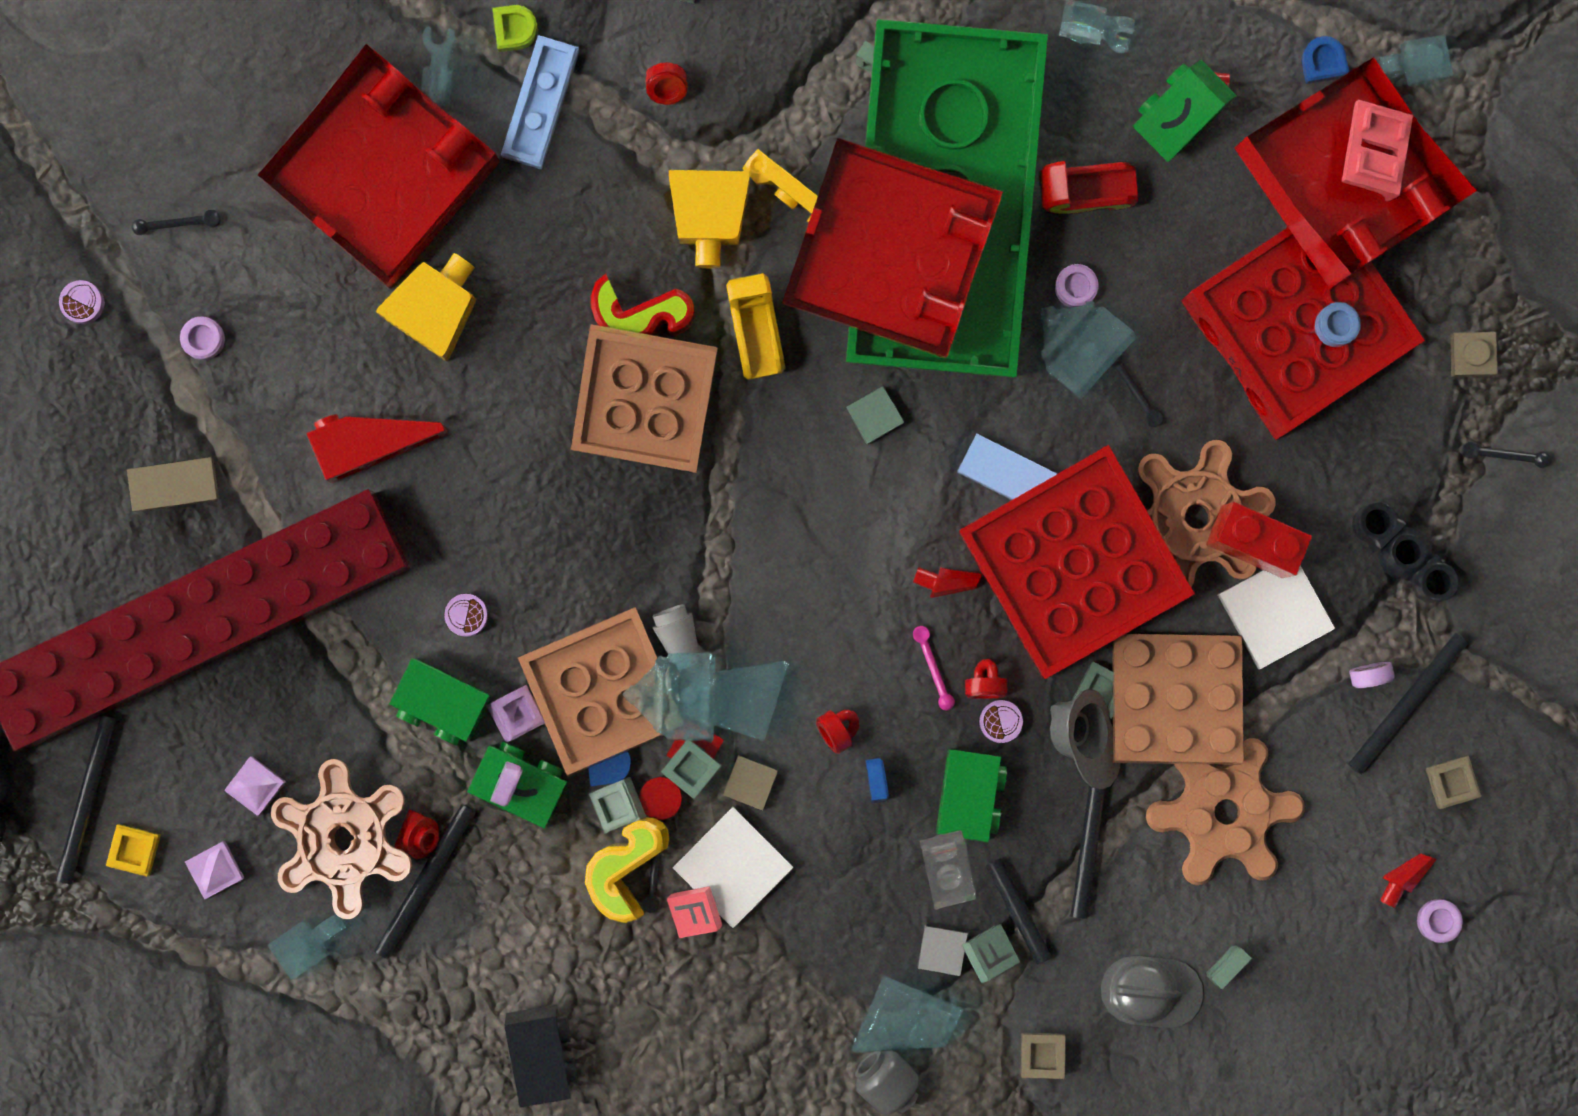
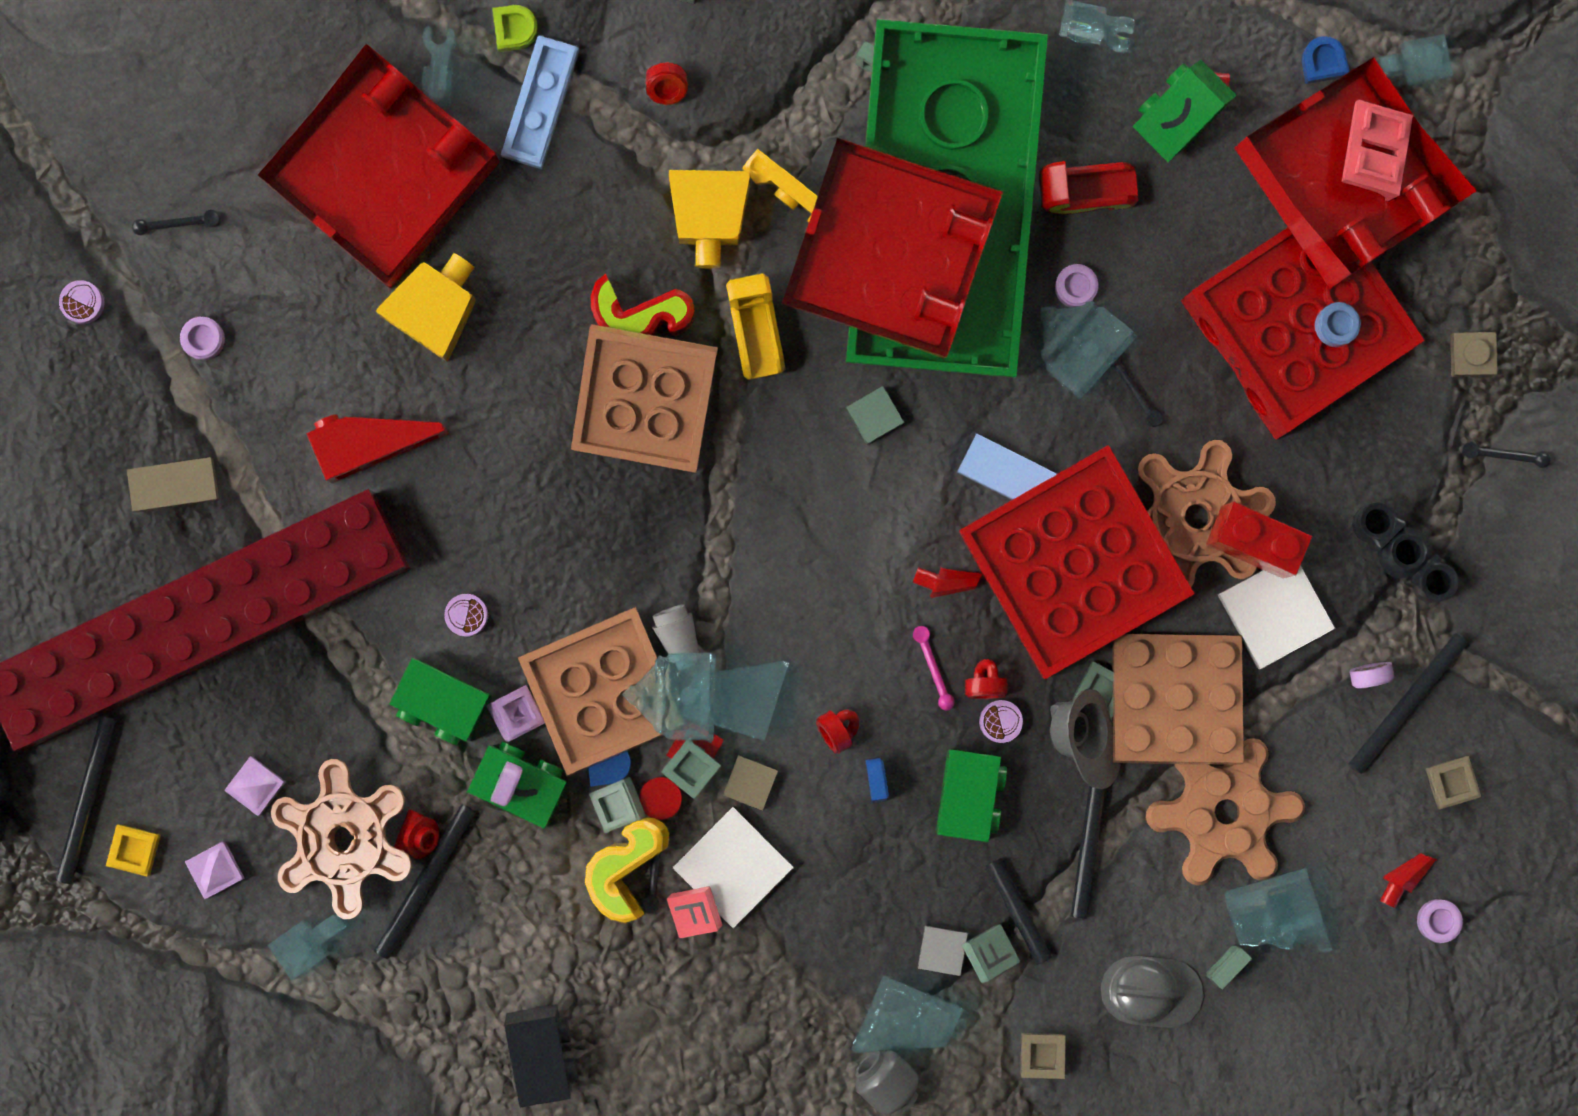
clear plate [920,830,976,909] -> none
none -> clear light blue slope [1224,868,1333,953]

